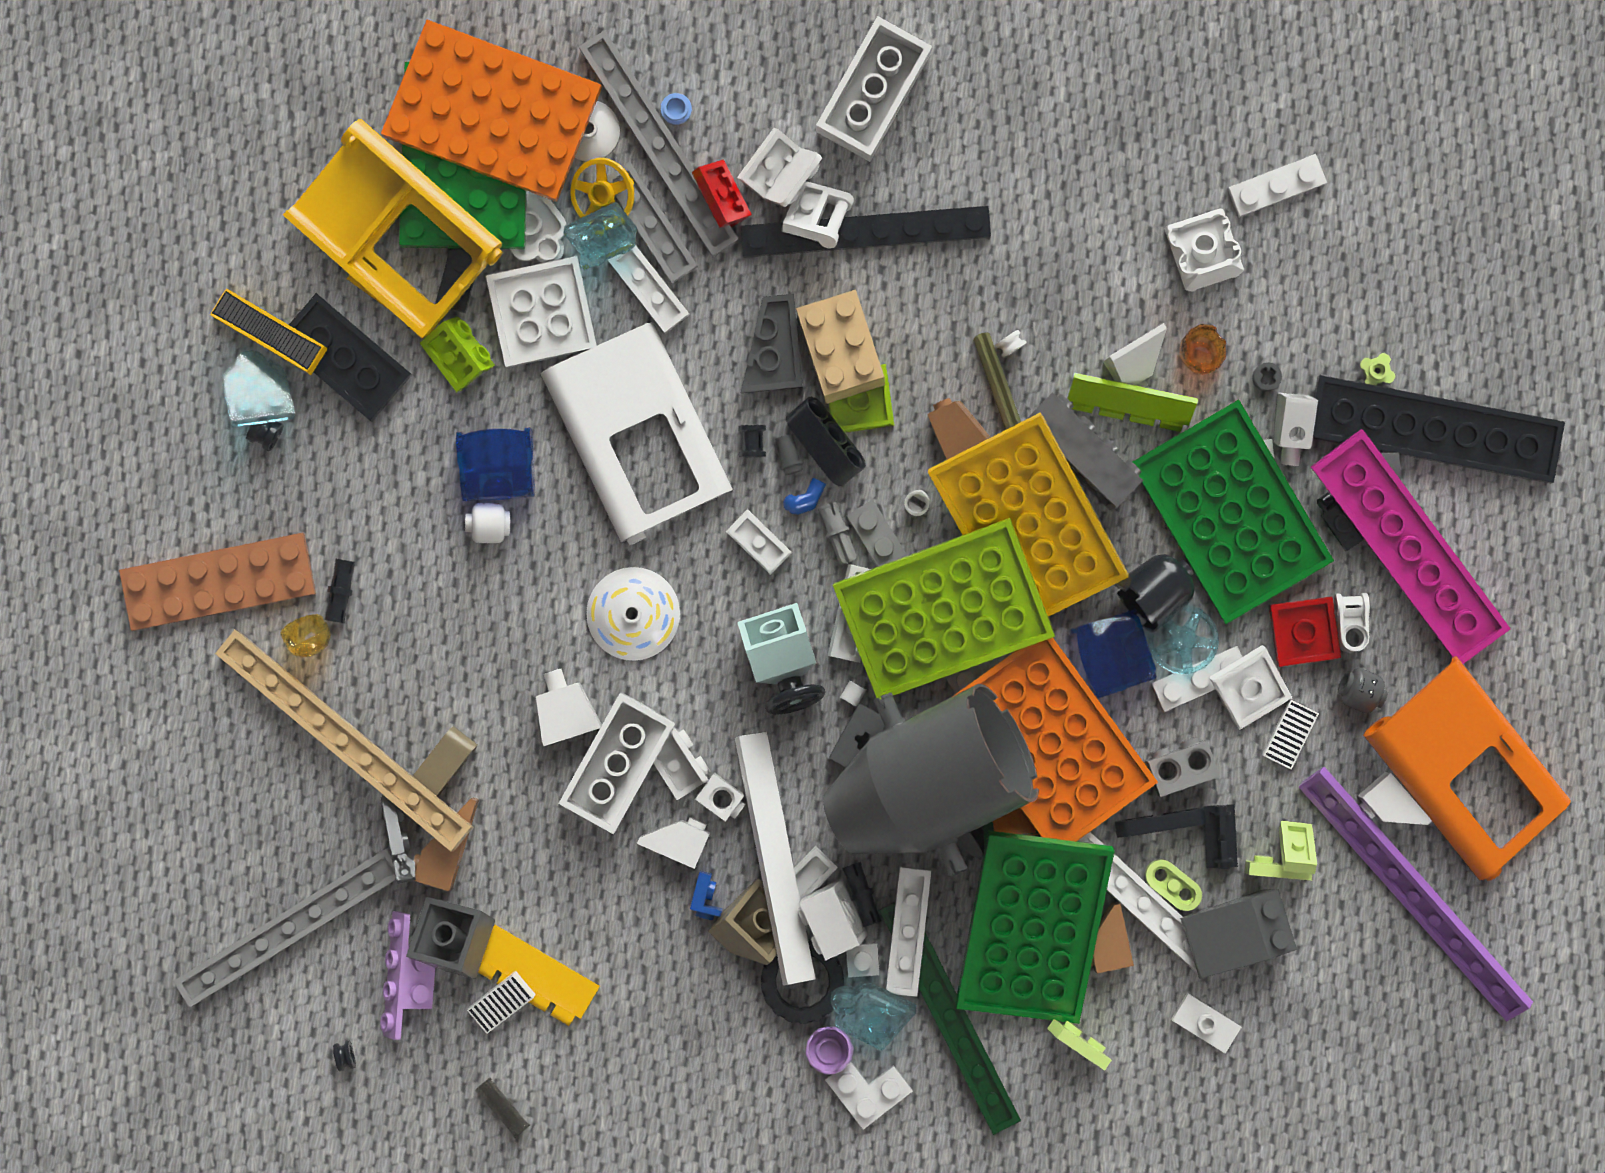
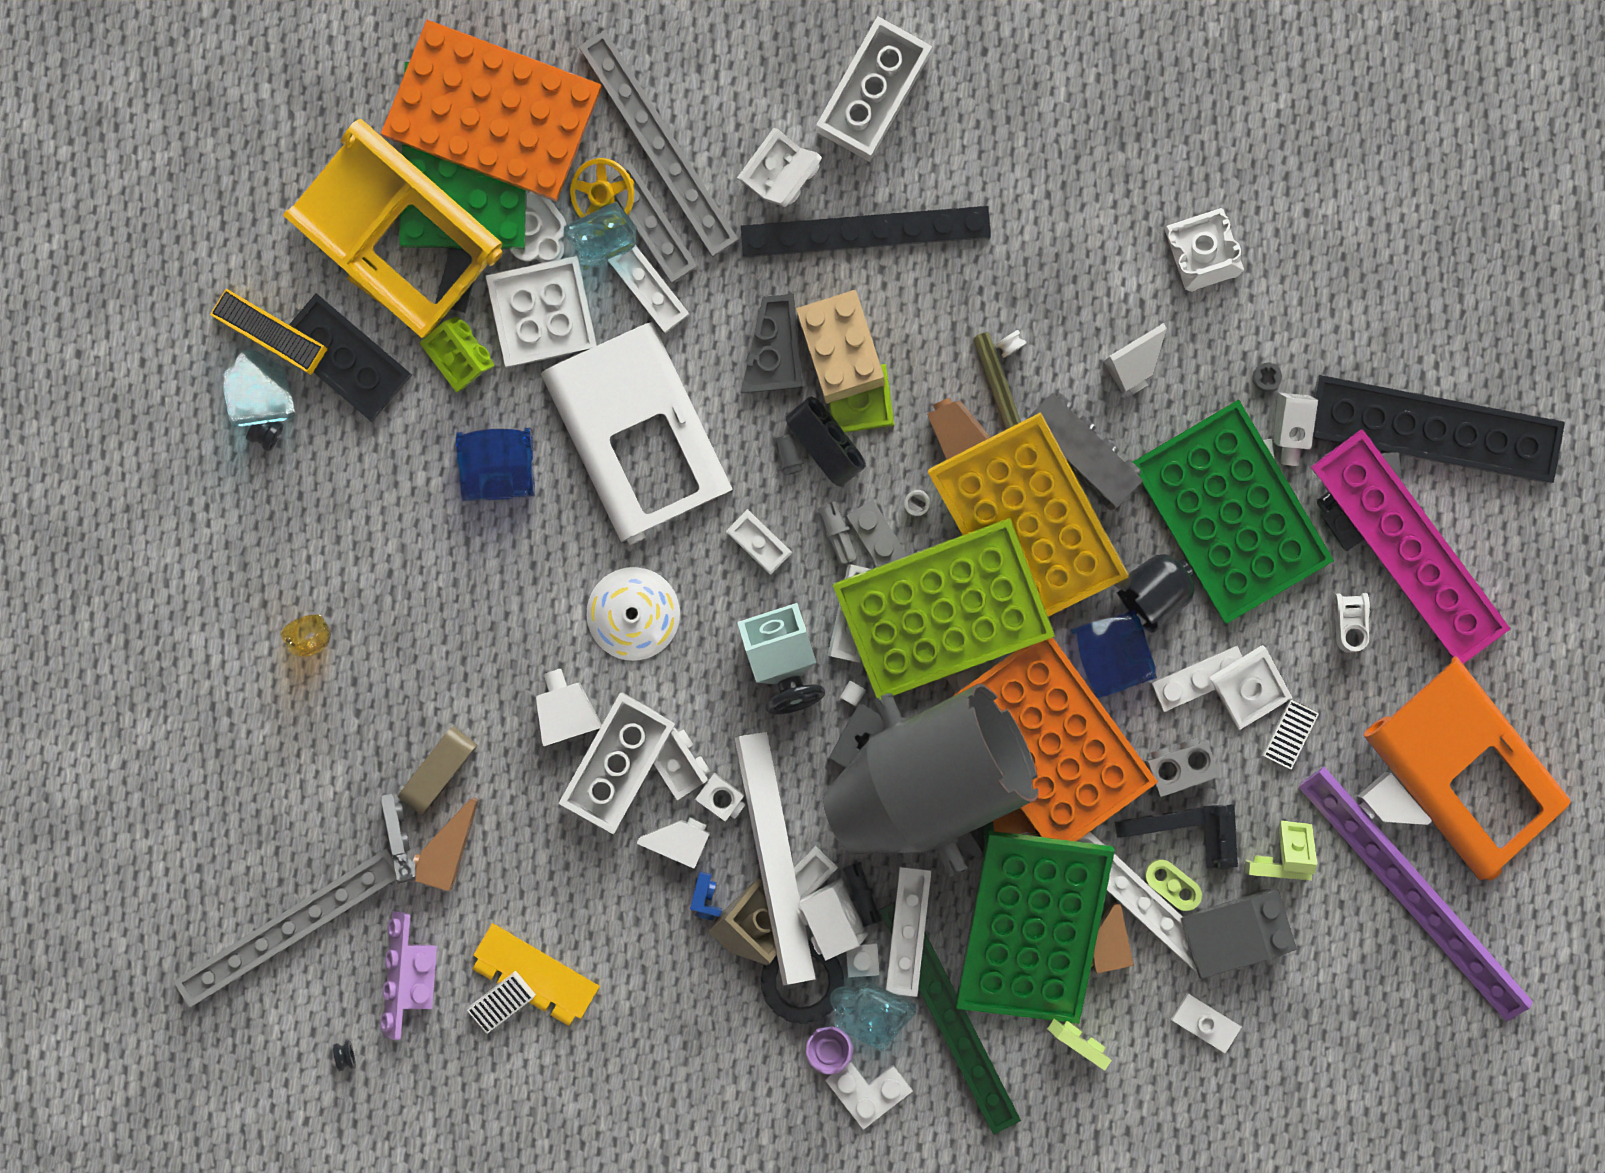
nougat plate [119,533,316,631] -> none
tan plate [215,629,473,852] -> none
black pin [324,558,356,623] -> none
dark grey slope [406,896,495,980] -> none
white head [465,503,510,543] -> none
clear smoke pin [475,1077,530,1138] -> none
white dish [575,101,620,161] -> none
light blue plate [661,93,692,125] -> none
red bracket [691,159,752,228] -> none
black bush [738,425,766,458] -> none
white plate [782,181,854,248] -> none
blue arm [783,478,826,515] -> none
lime windscreen [1067,373,1198,432] -> none
clear light blue wheel [1148,605,1219,674] -> none
clear orange hair [1179,324,1226,375] -> none
white plate [1228,154,1327,217] -> none
red plate [1269,596,1341,667] -> none
dark grey head [1338,668,1388,713] -> none
yellowish green plate [1360,353,1395,385] -> none

